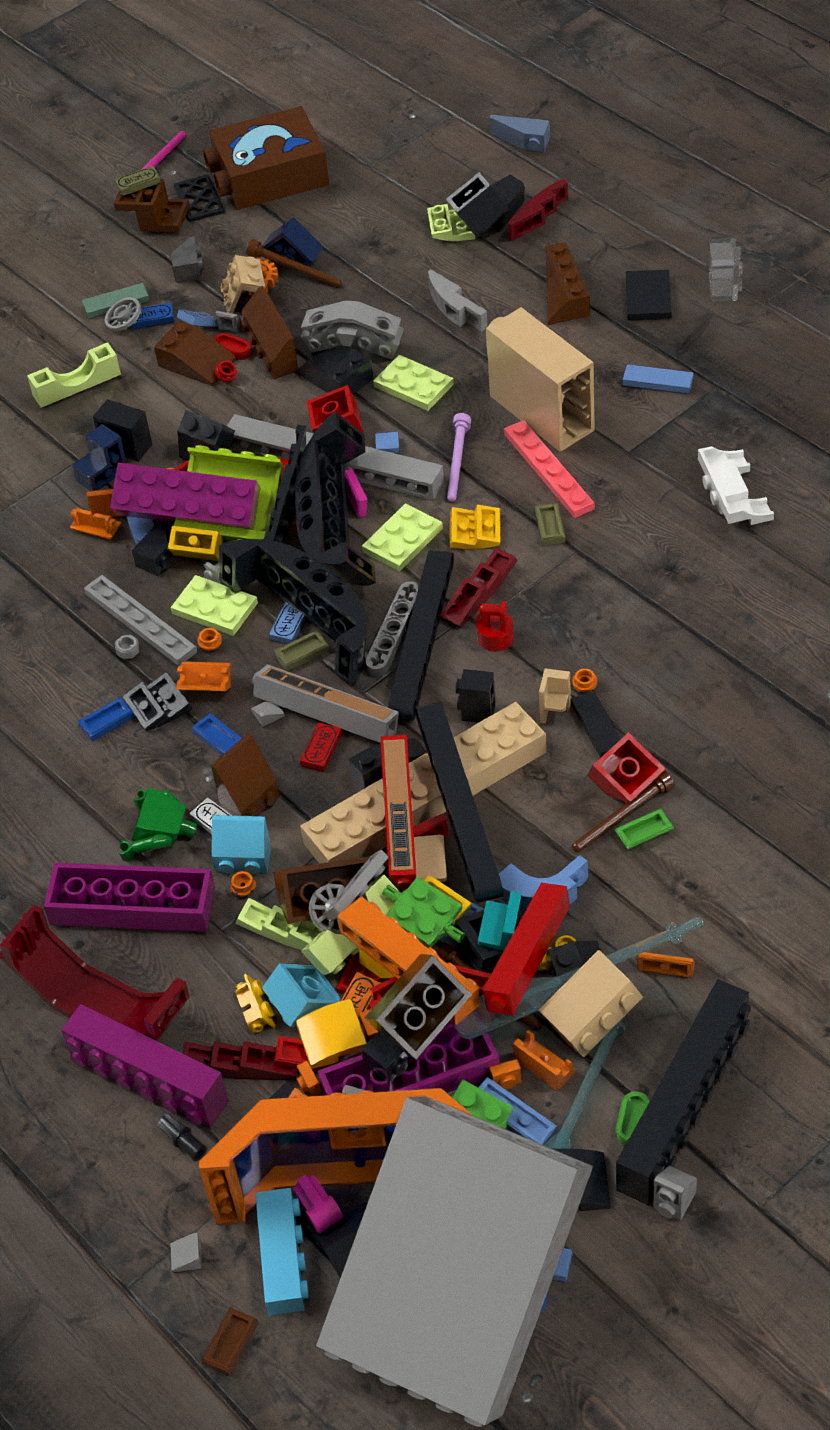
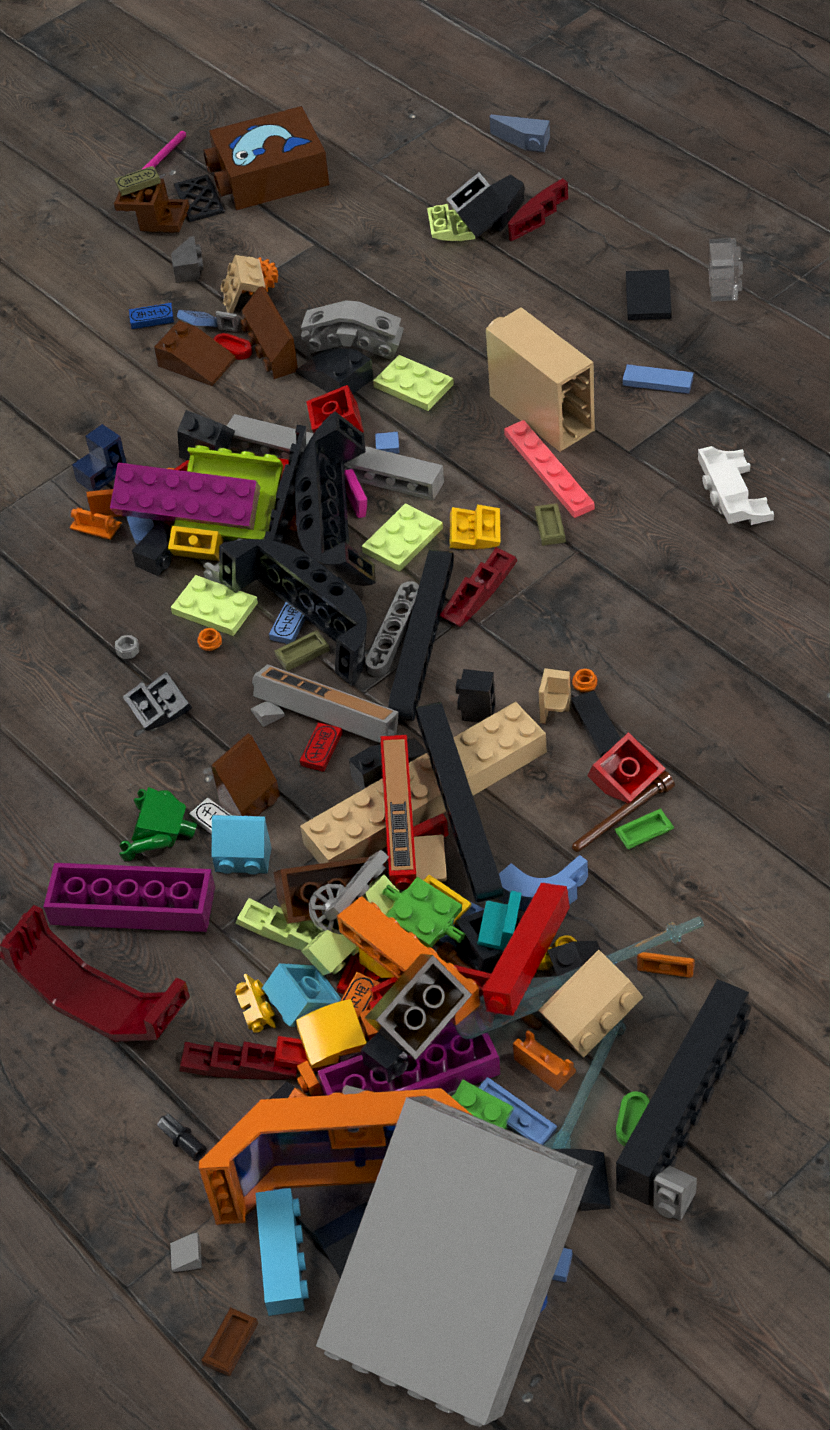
yellowish green arch [27,343,121,408] -> none
magenta brick [61,1004,229,1128] -> none
blue tile [78,697,134,741] -> none
sand green tile [82,283,149,319] -> none
light grey plate [84,575,197,666] -> none
black brick [93,399,153,462] -> none
light grey wheel [105,297,142,332] -> none
orange hinge [177,661,231,691] -> none
blue tile [191,713,242,756] -> none
red plate [215,360,237,382] -> none
orange plate [230,871,256,896] -> none
reddish brown piece [246,239,342,287] -> none
dark blue brick [263,217,323,266] -> none
dark pink piece [293,1175,344,1234] -> none
light grey slope [428,270,488,332] -> none
lavender piece [447,413,471,502] -> none
red piece [476,601,514,652] -> none
orange plate [490,1059,522,1090] -> none
reddish brown wedge [545,242,590,325] -> none

